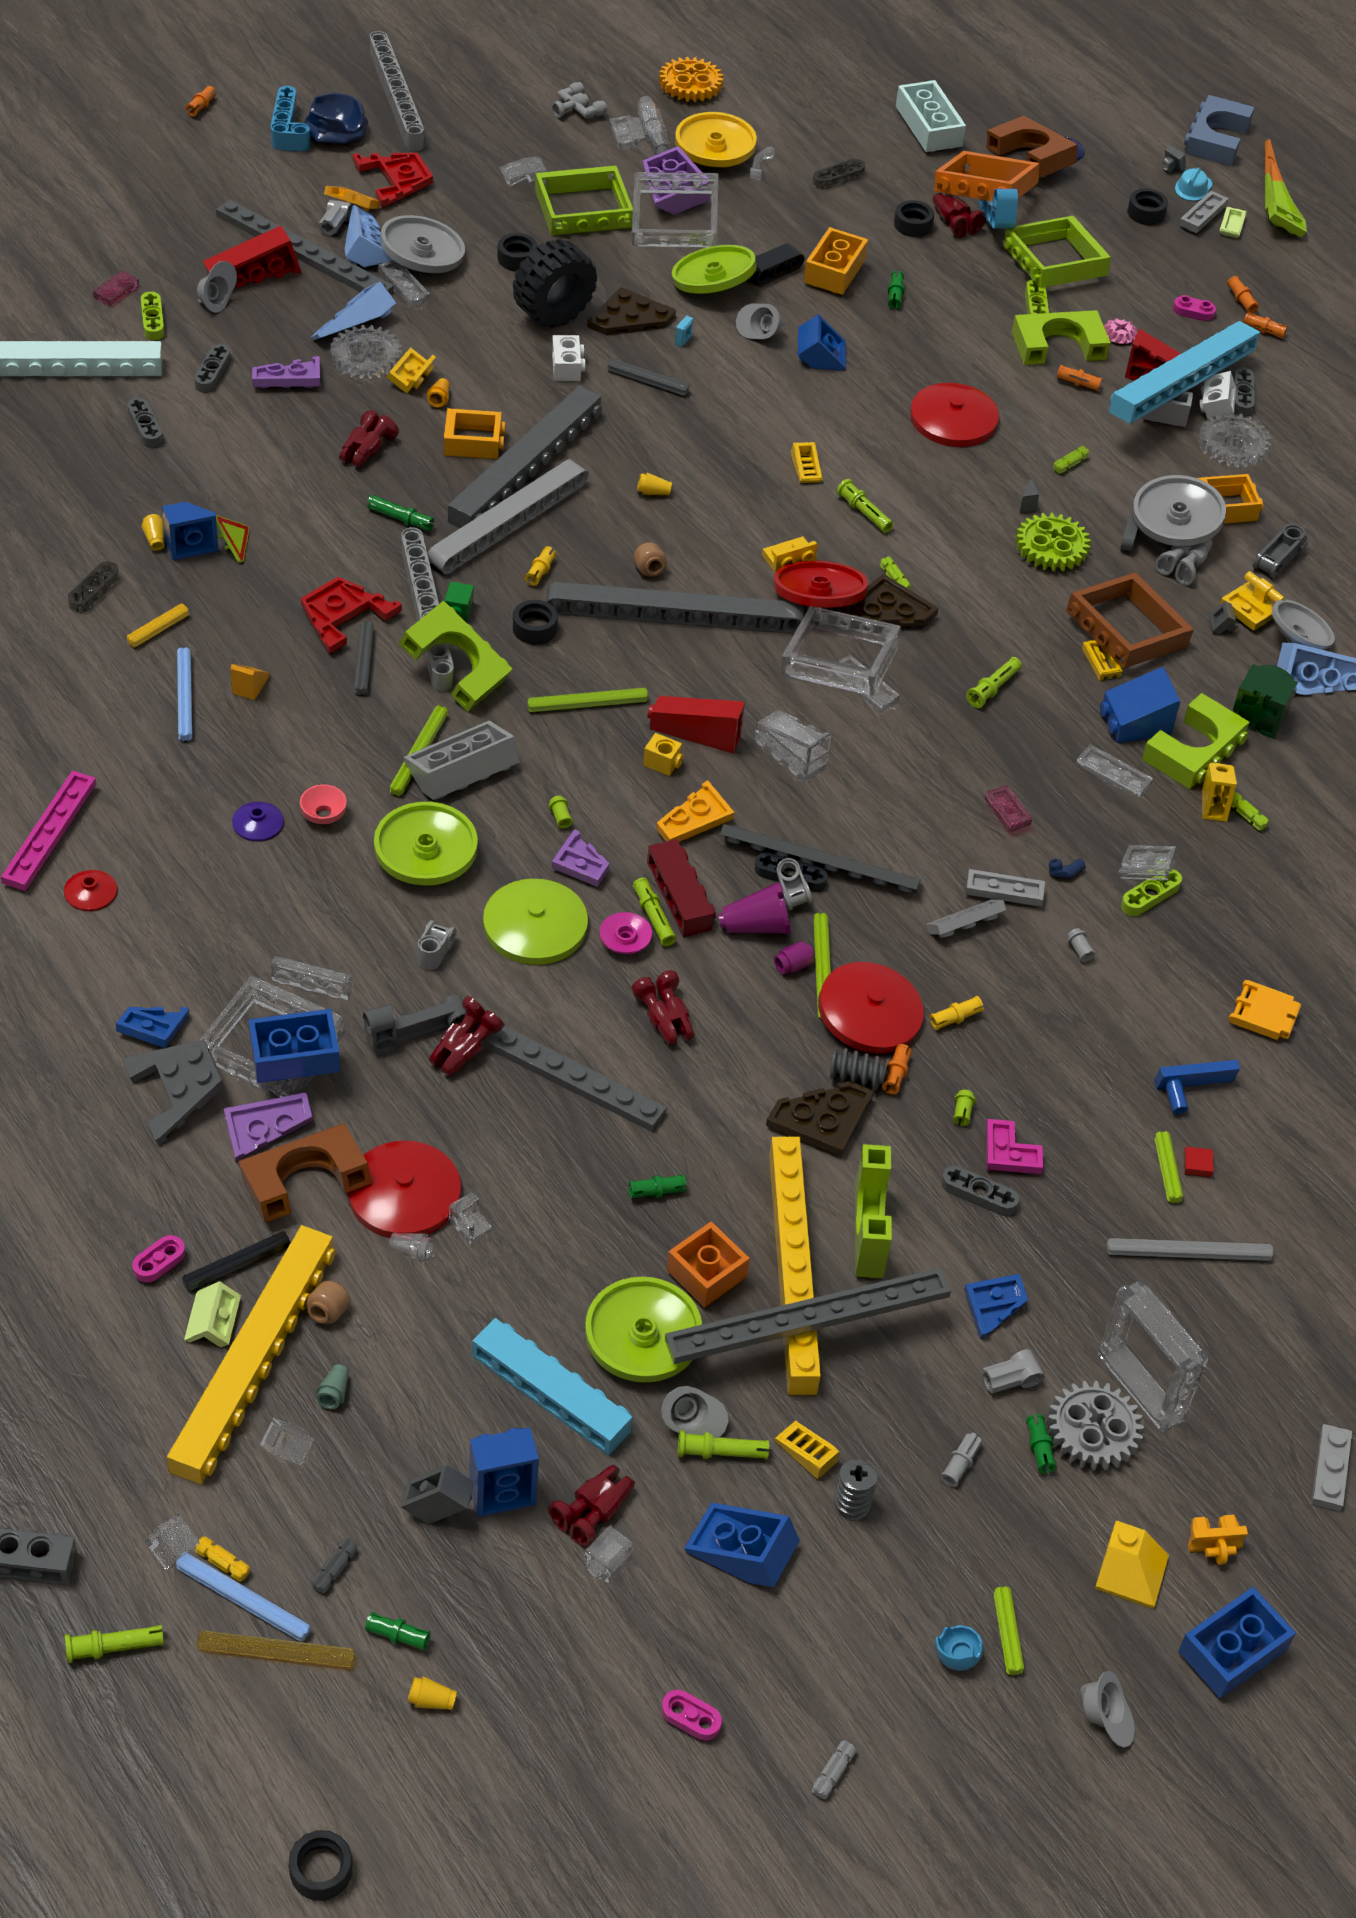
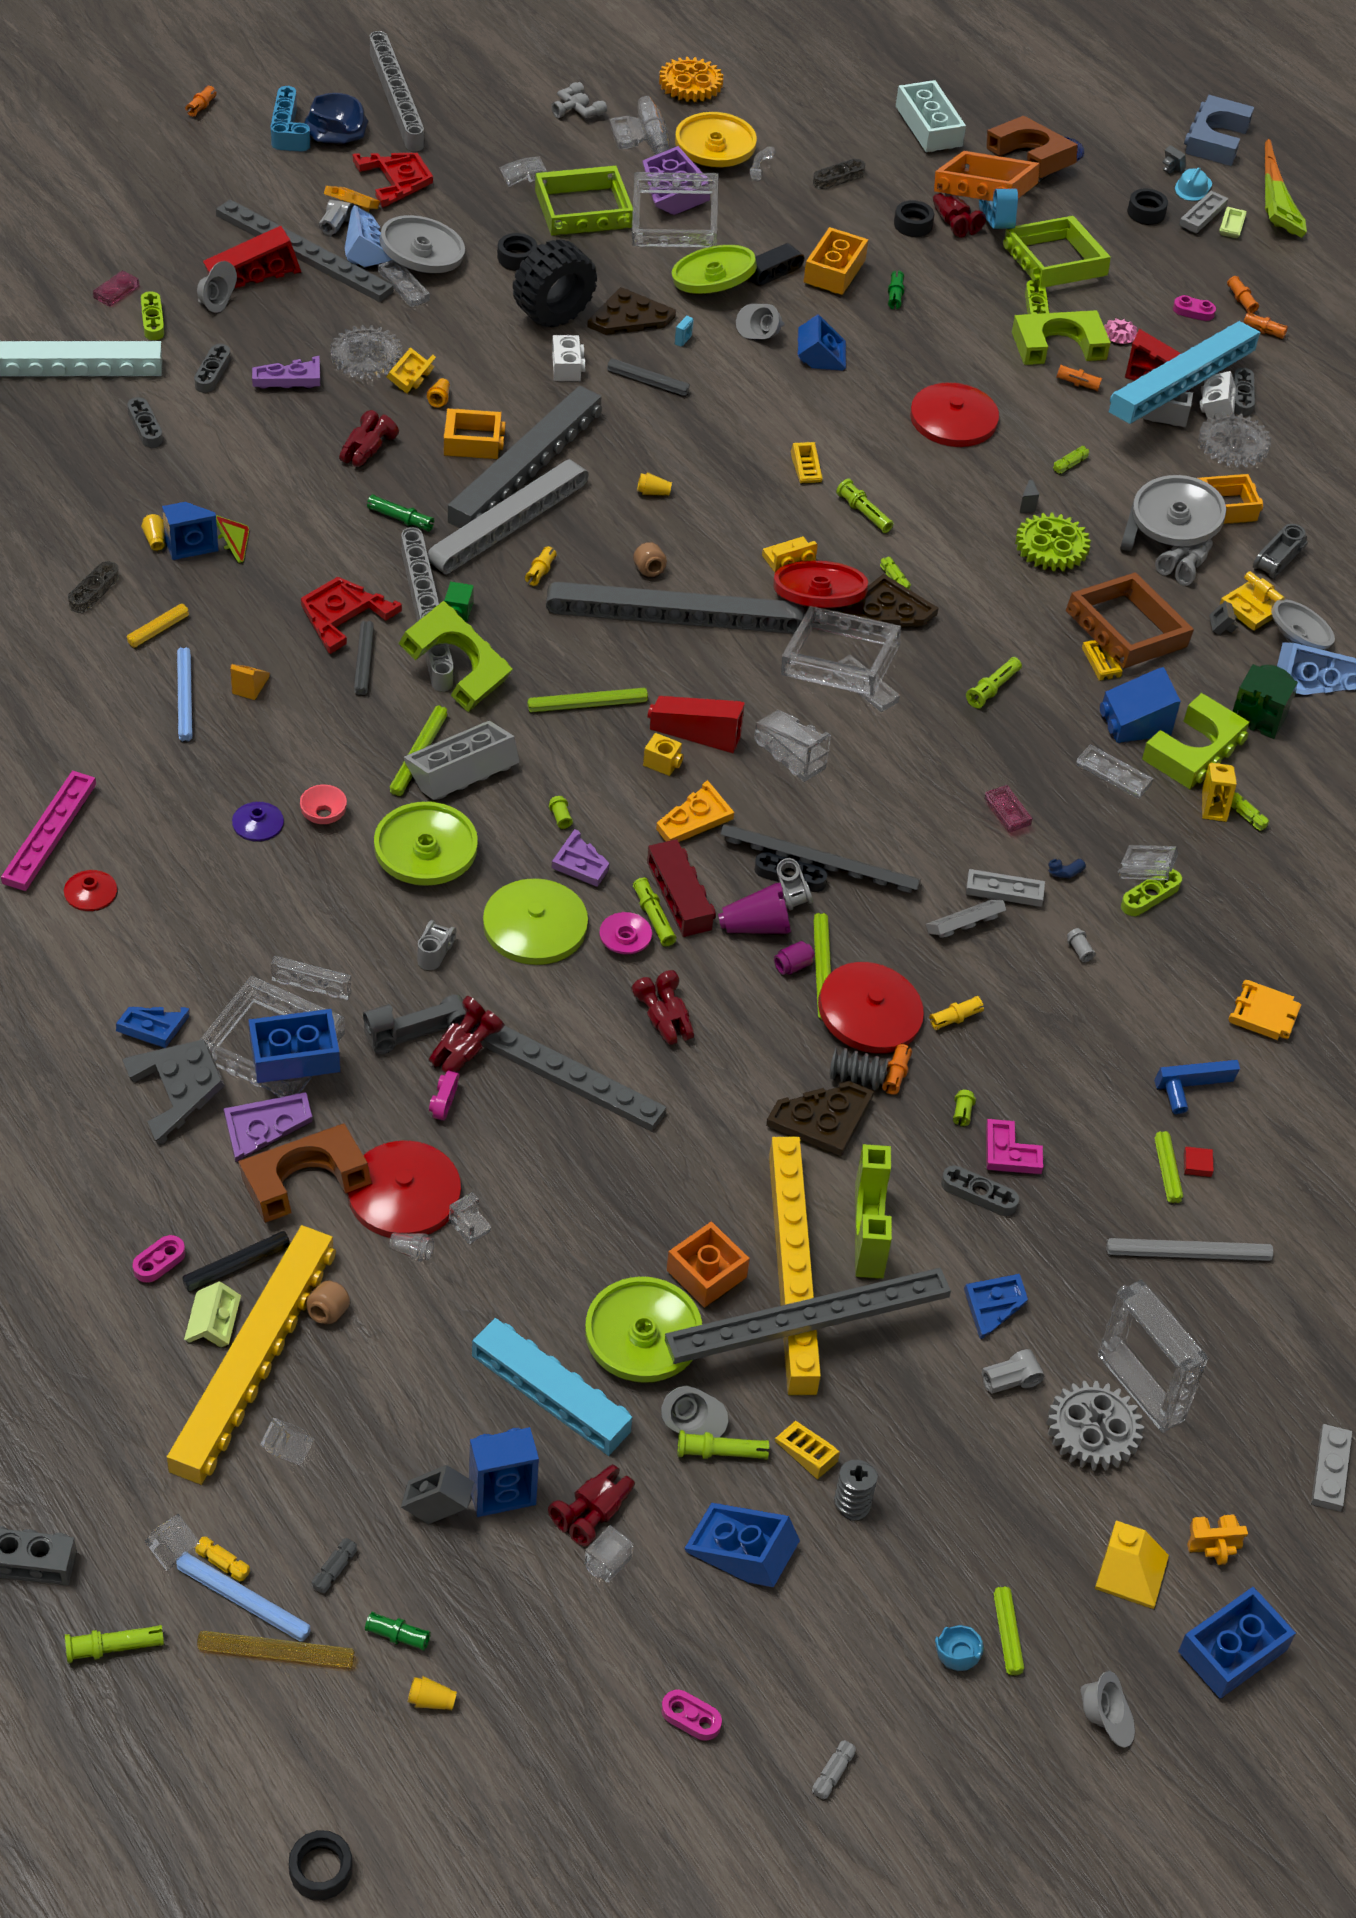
light blue wedge [310,282,396,341] -> none
sand green cone [316,1364,349,1409] -> none
black tyre [513,600,558,644] -> none
green pin [628,1174,687,1199] -> none
light grey axle [940,1432,982,1487] -> none
green pin [1026,1414,1057,1474] -> none
none -> dark pink plate [429,1071,459,1121]

